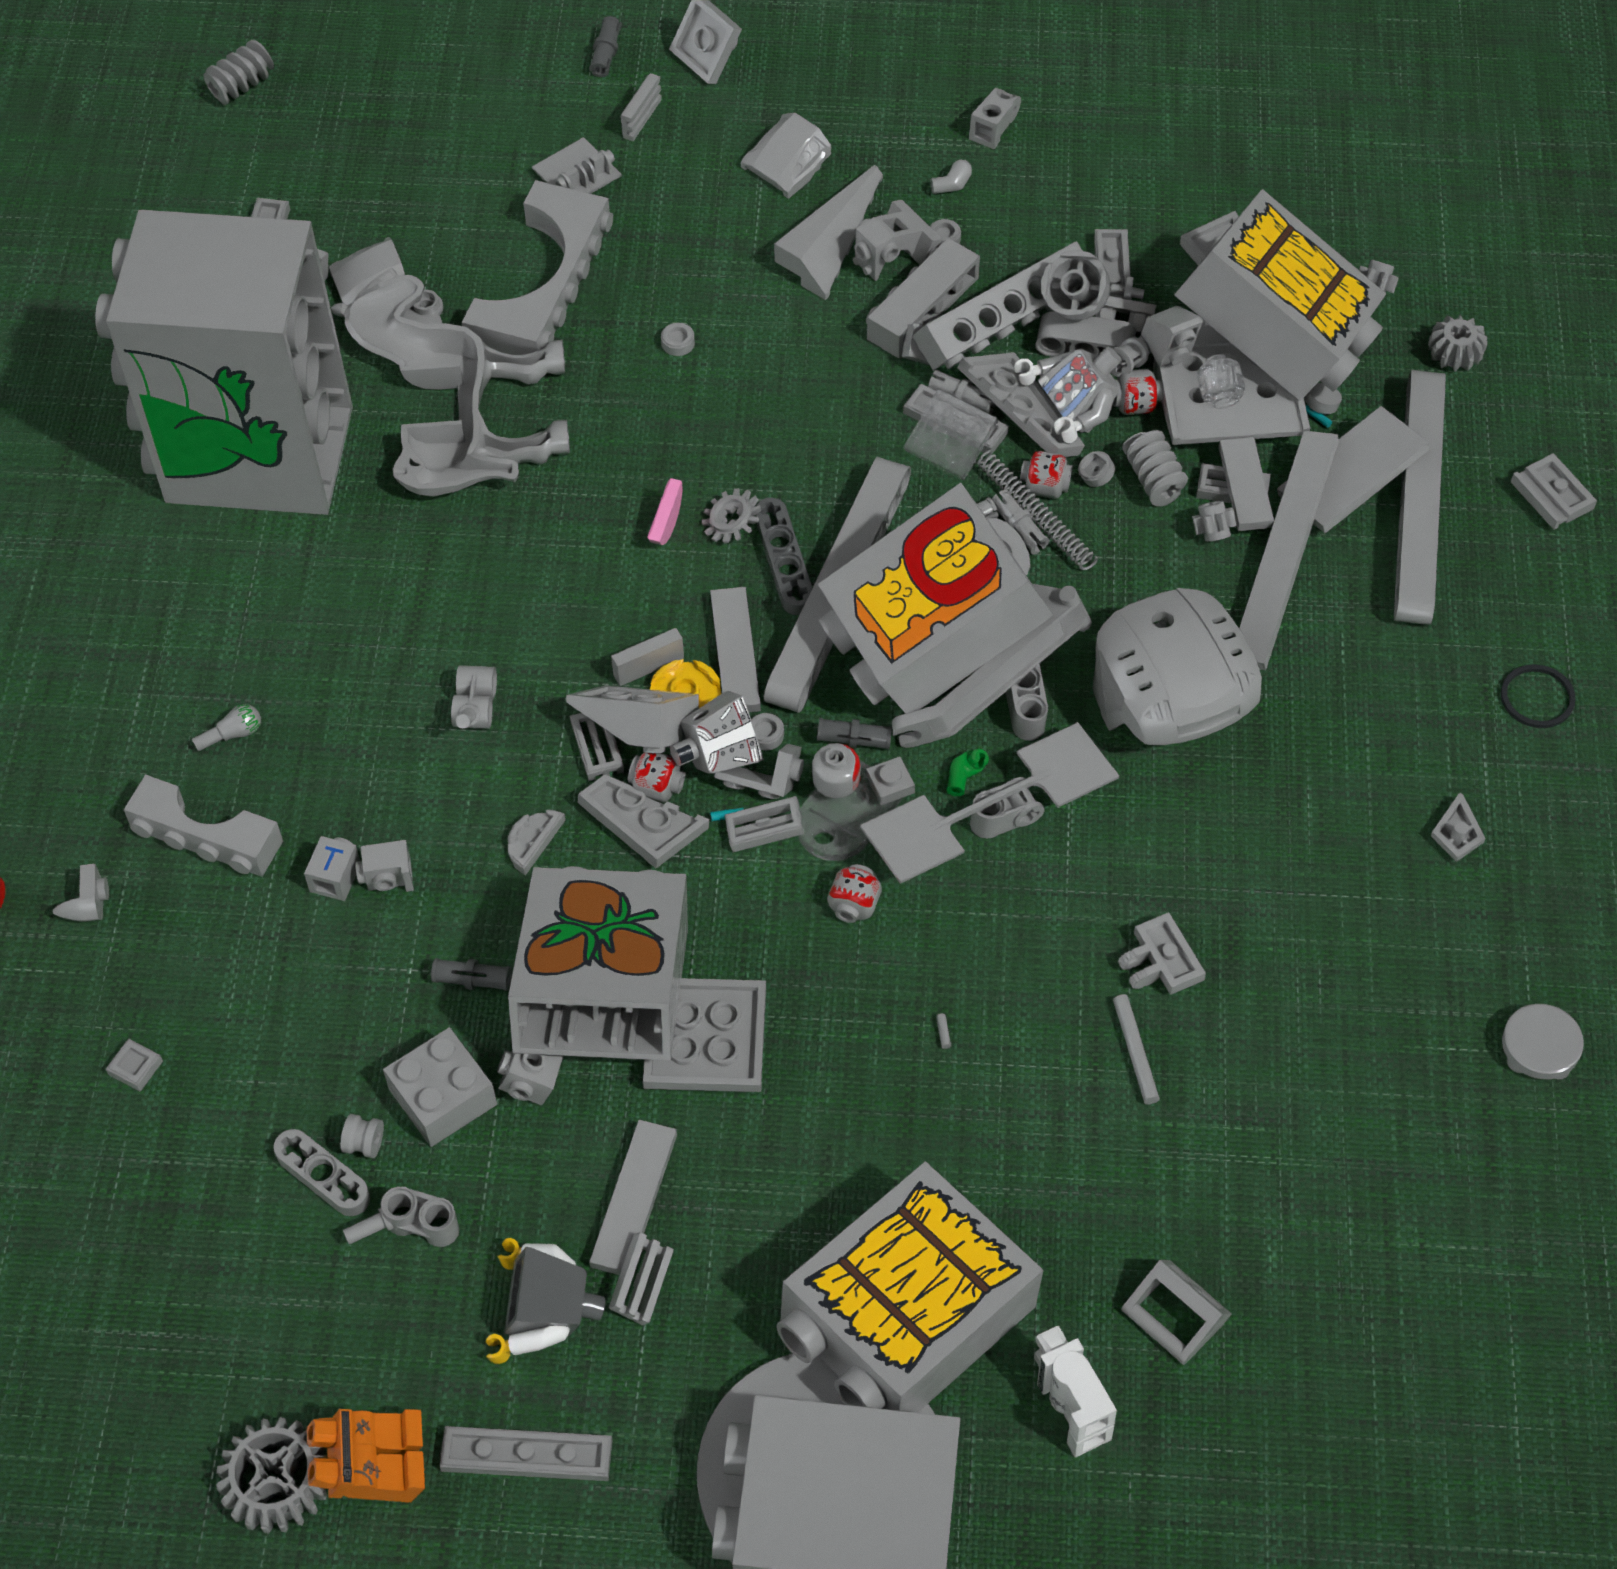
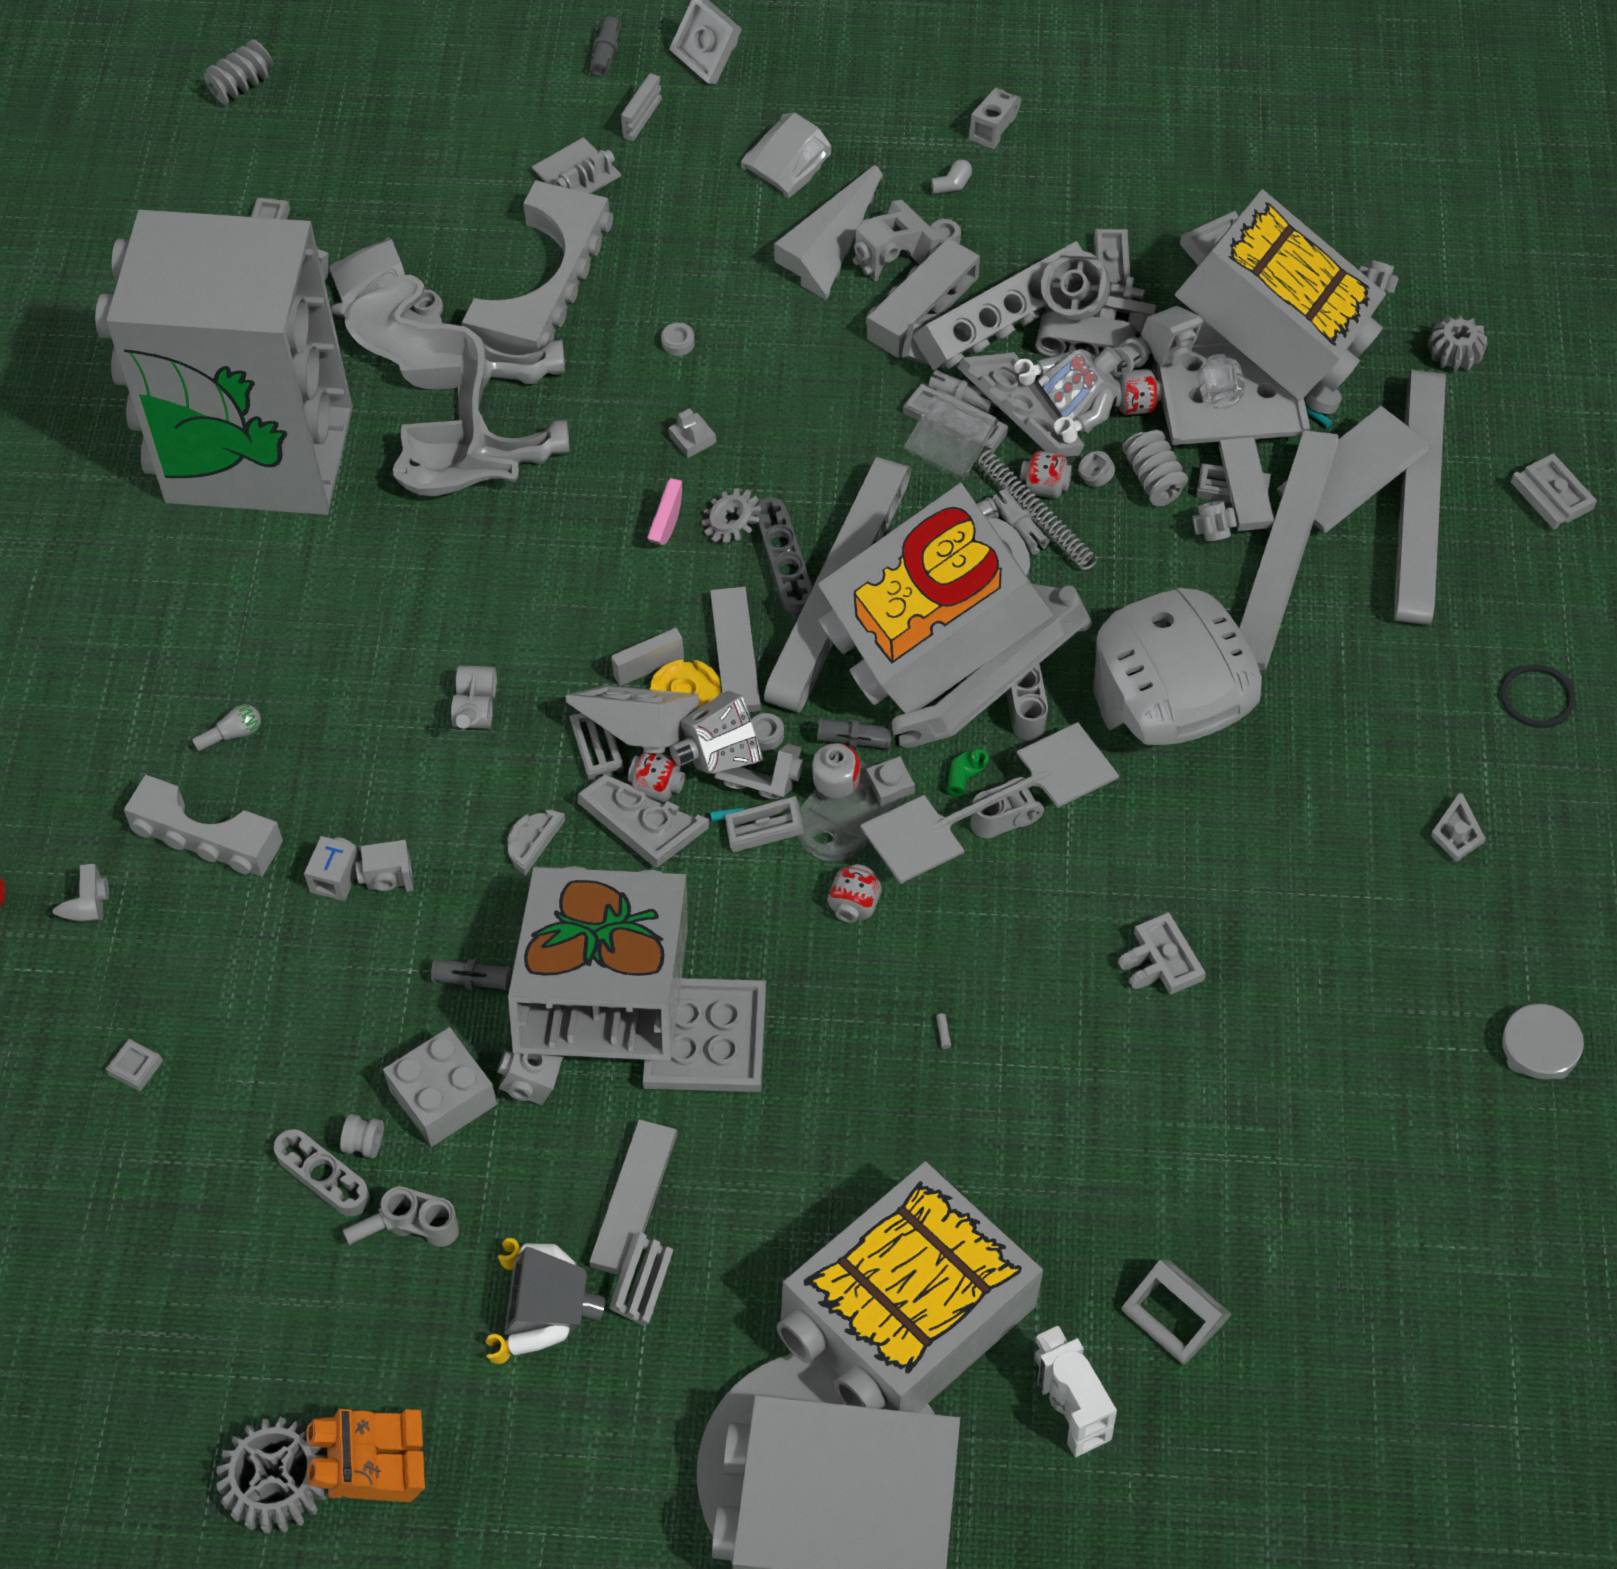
light grey tile [440,1426,613,1481] -> none
light grey bar [1113,994,1160,1104] -> none
none -> light grey tile [669,408,716,458]

